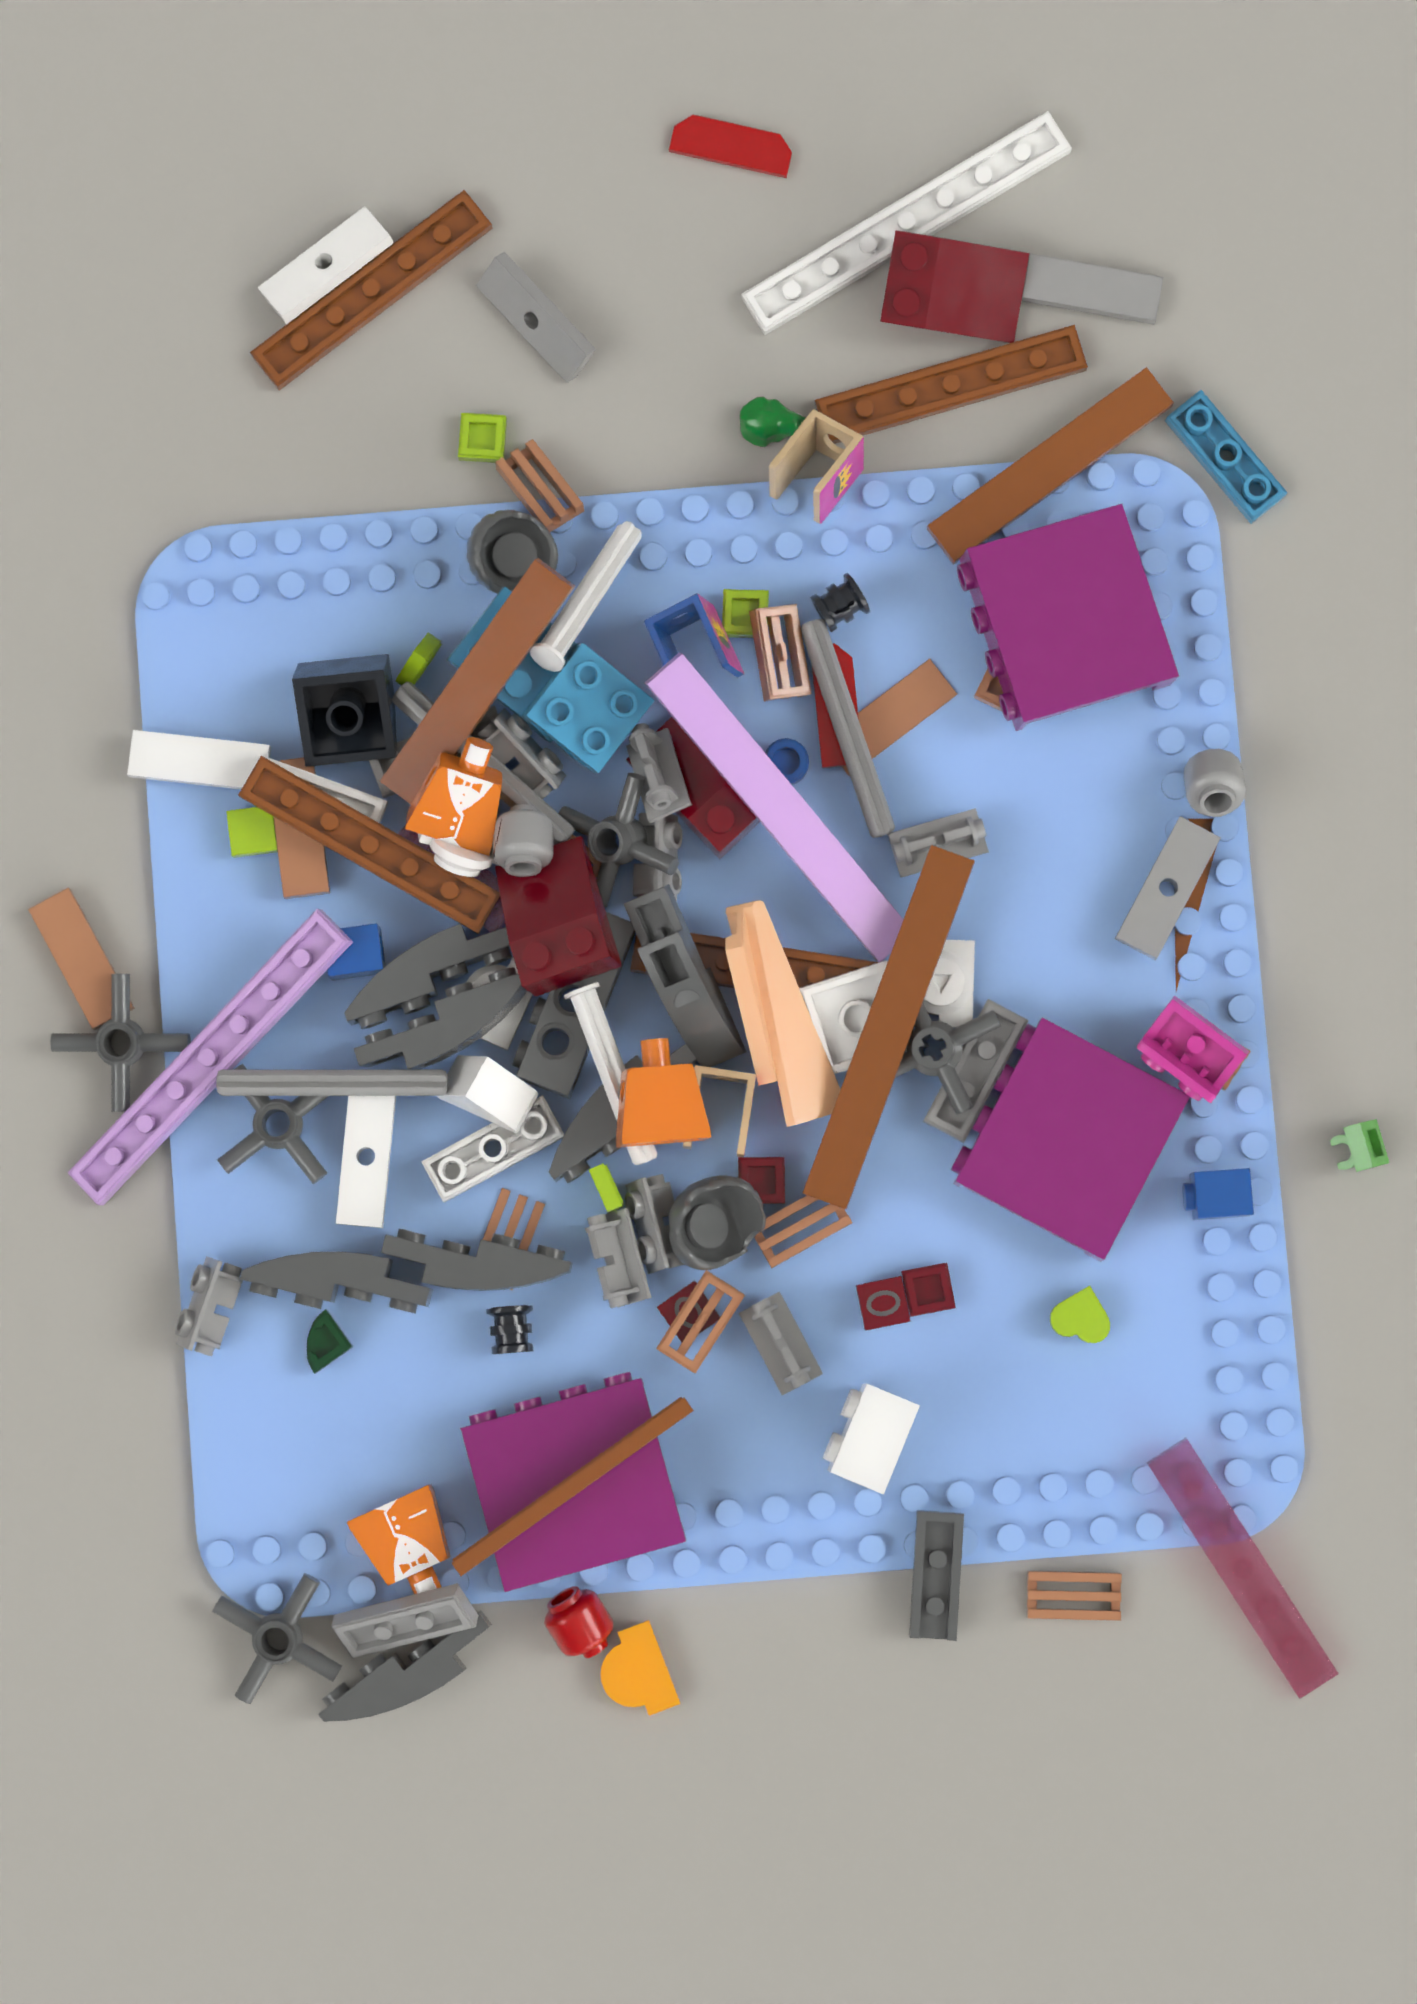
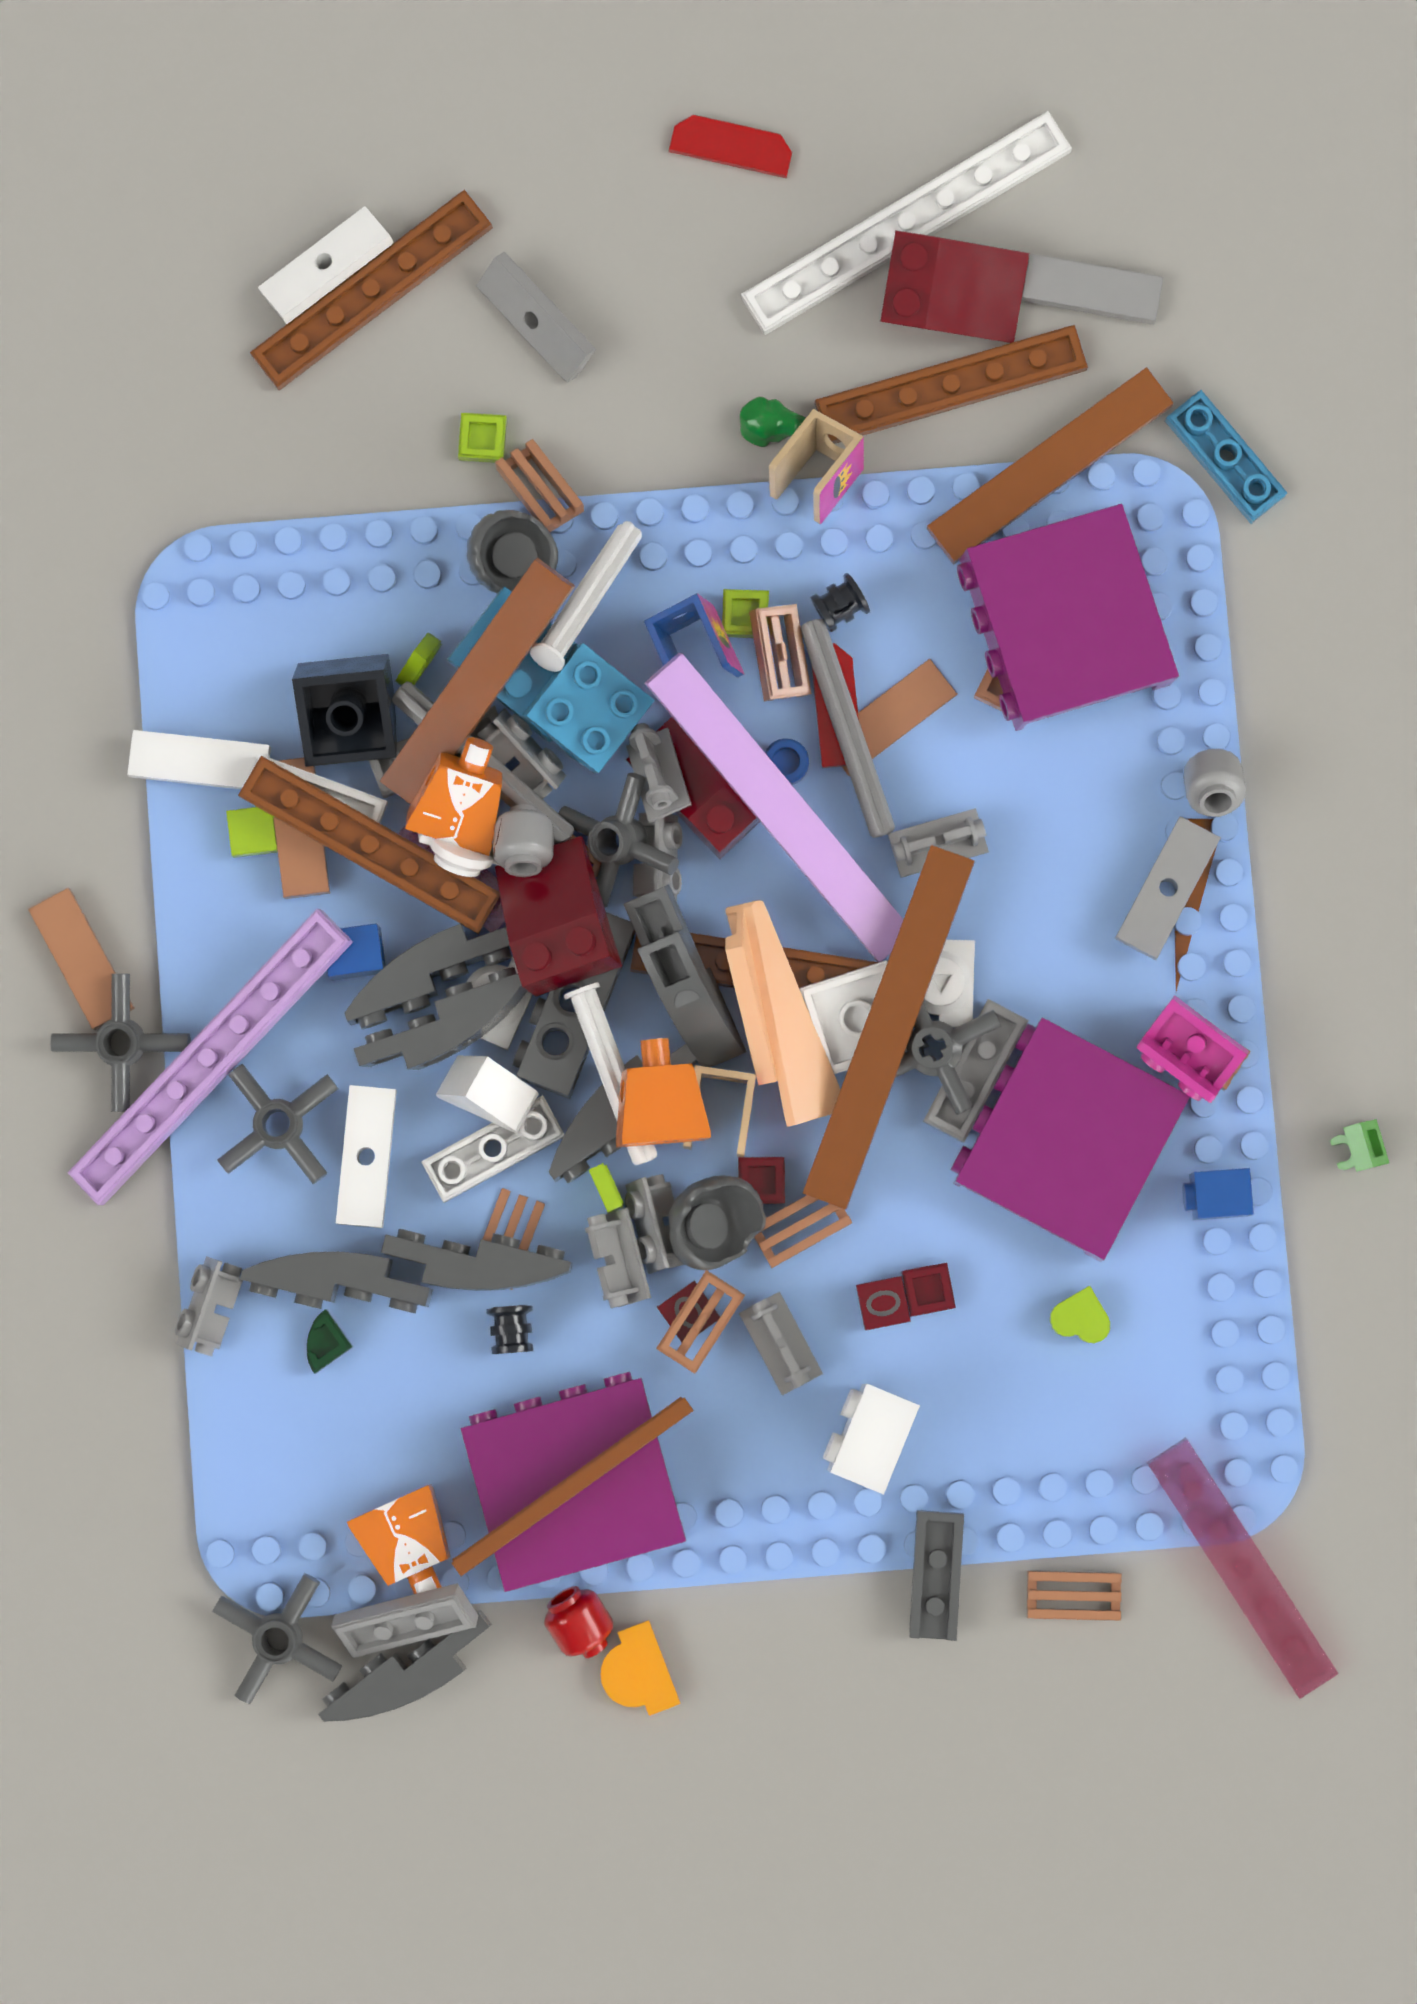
light grey axle [216,1069,448,1096] -> none

